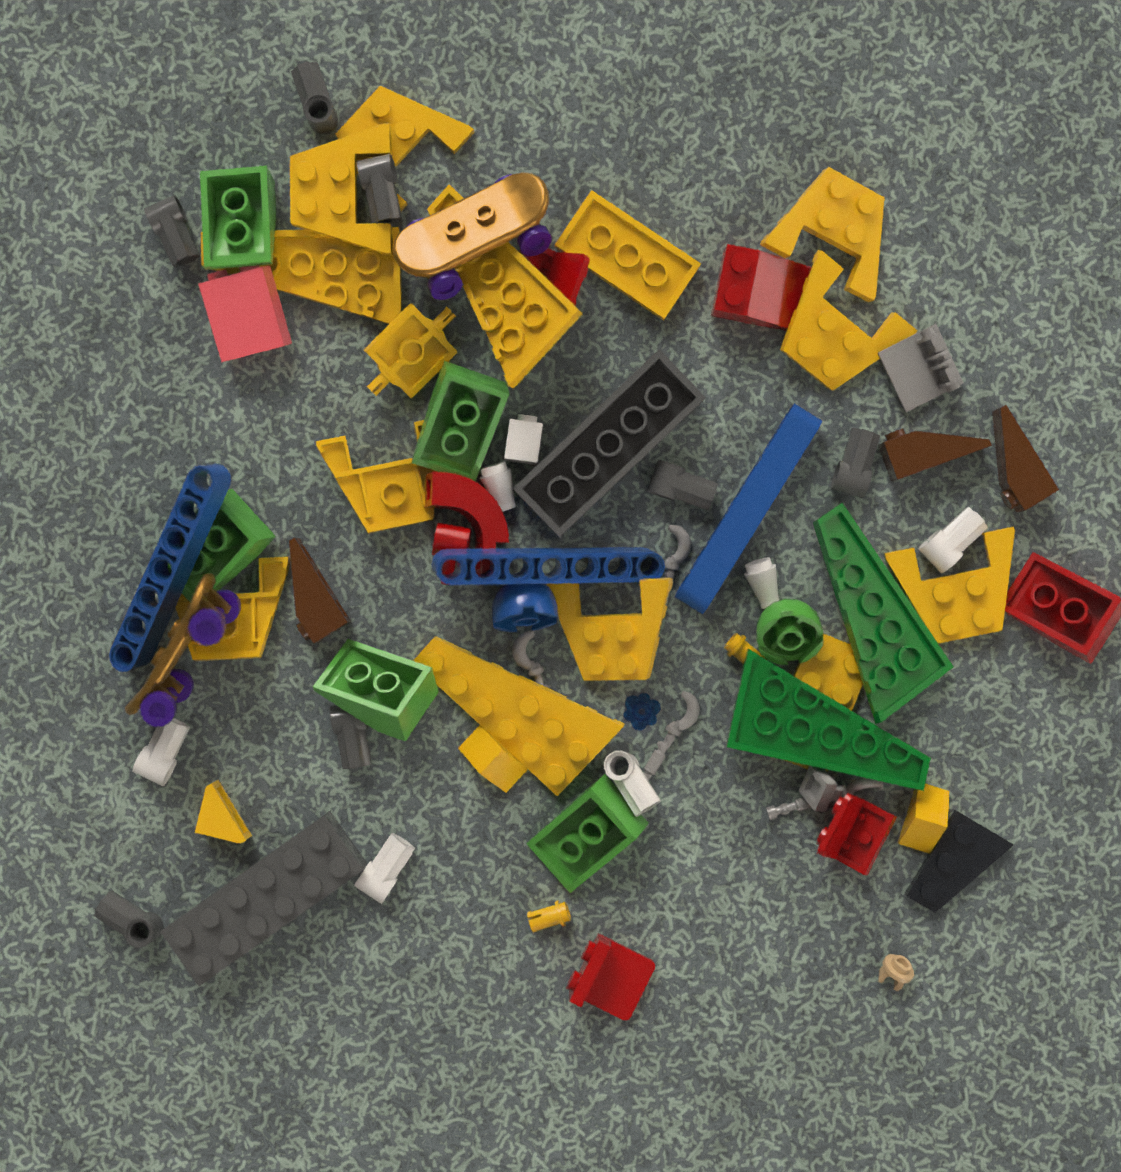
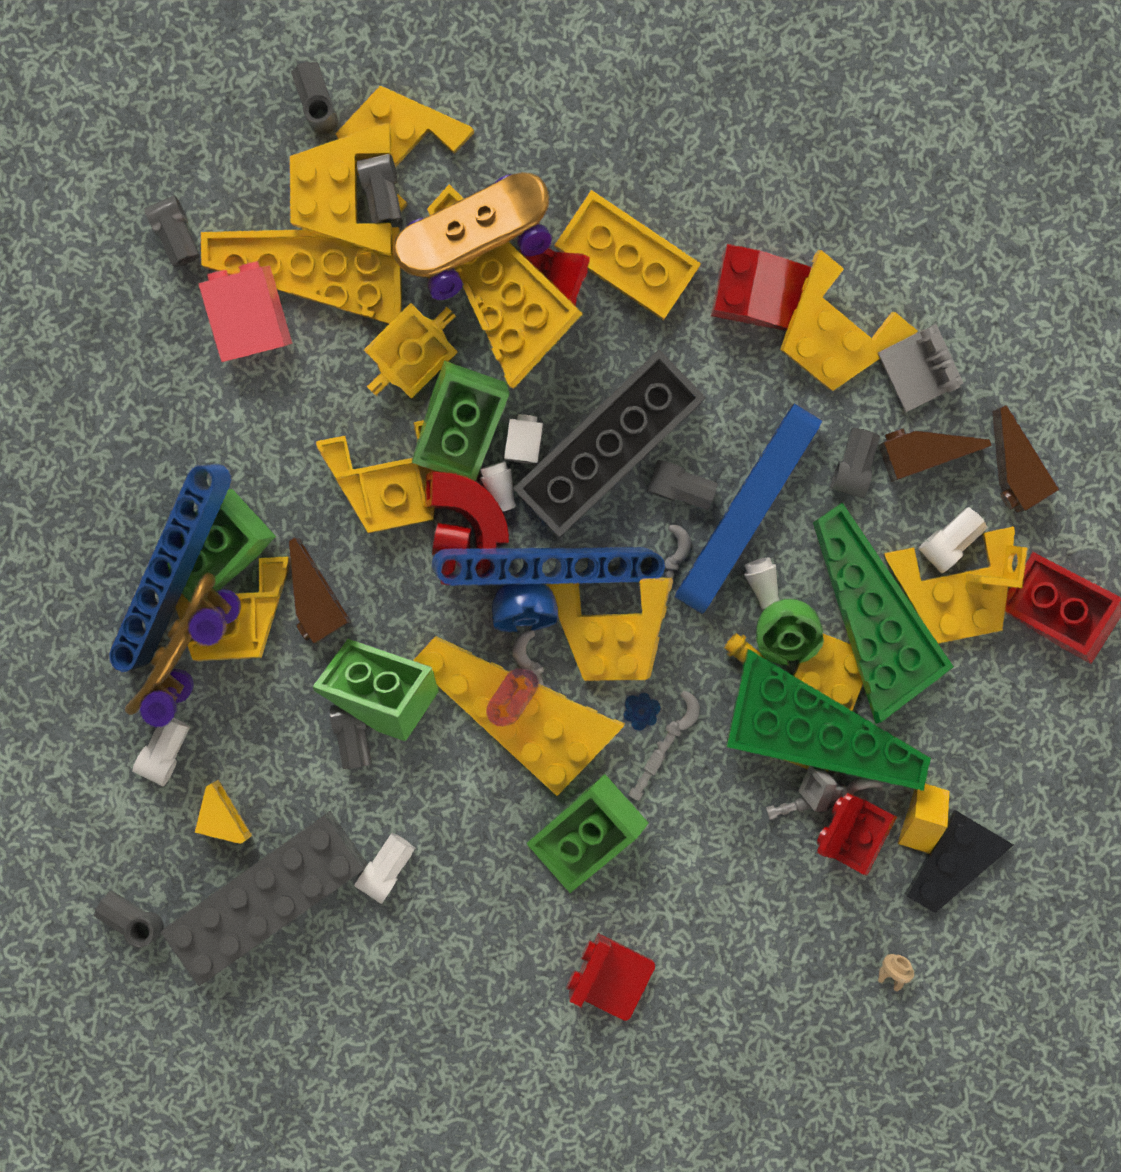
bright green slope [200,166,276,270] -> none
yellow slope [458,725,528,793] -> none
yellow pin [527,900,571,933] -> none
white piece [604,751,661,817] -> none
yellow wing [760,167,885,302] -> none
none -> beam [486,669,538,726]
none -> yellow bracket [965,545,1027,592]

